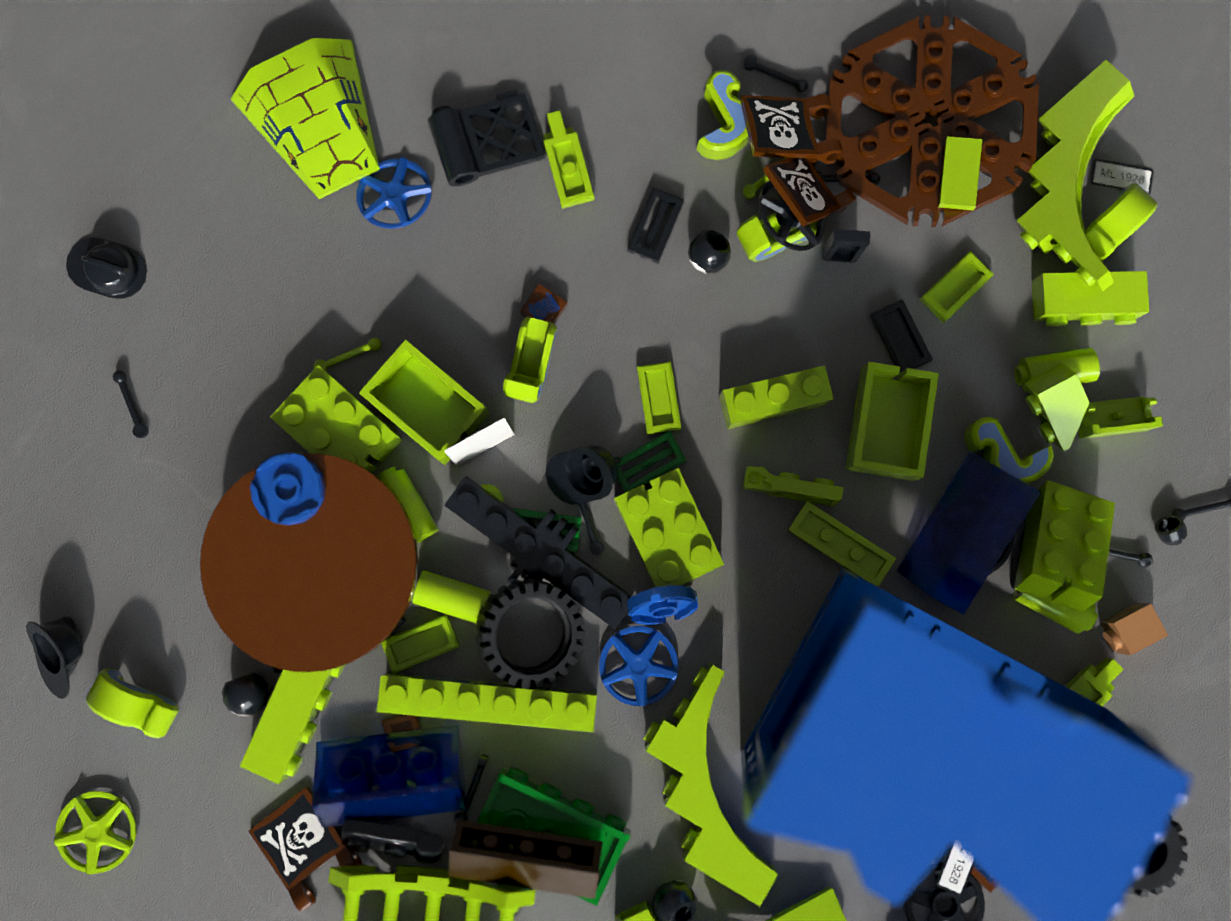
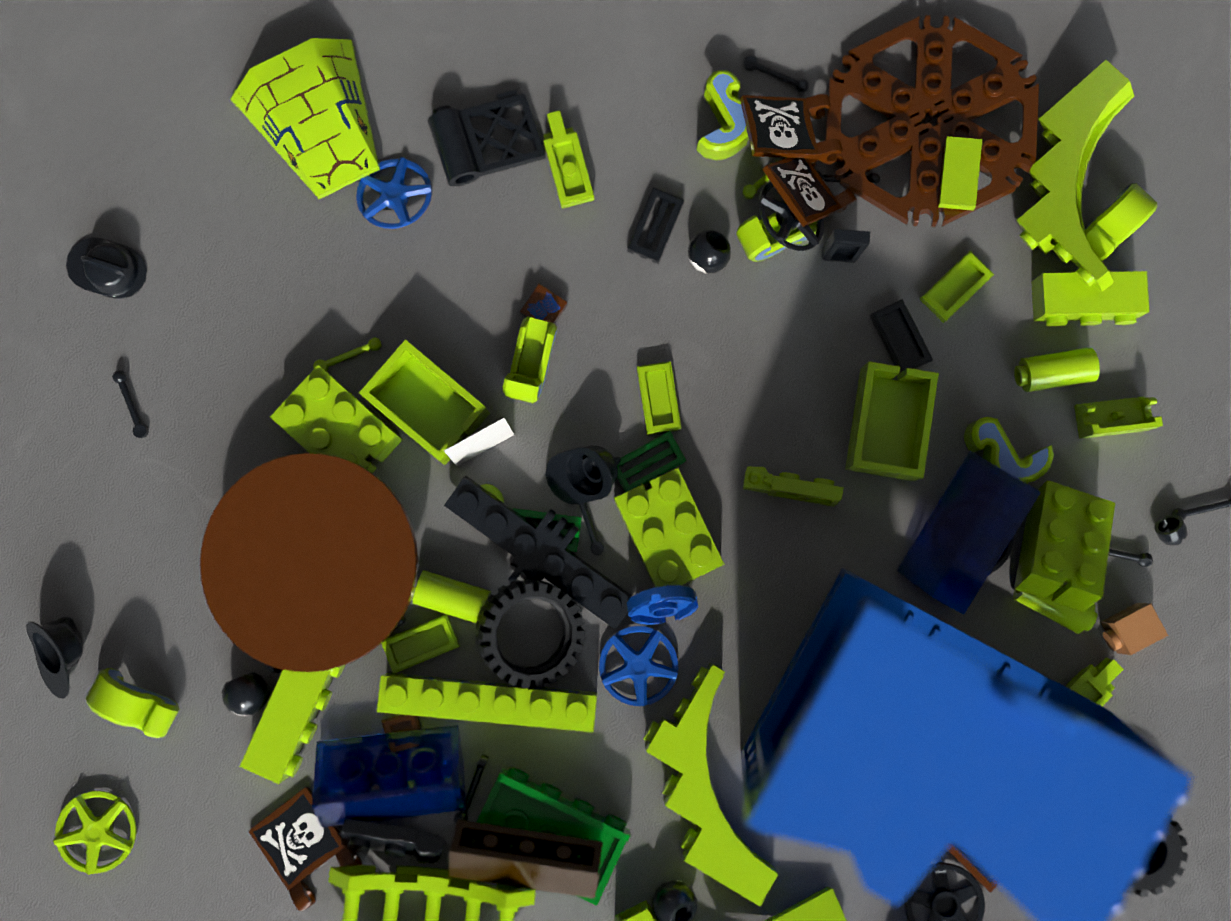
blue tile [250,452,326,525] -> none
lime brick [377,467,439,544] -> none
lime brick [719,365,834,429] -> none
lime plate [787,501,896,587] -> none
white sticker [936,844,975,896] -> none
lime slope [1024,363,1090,452] -> none
white sticker [1091,159,1154,194] -> none

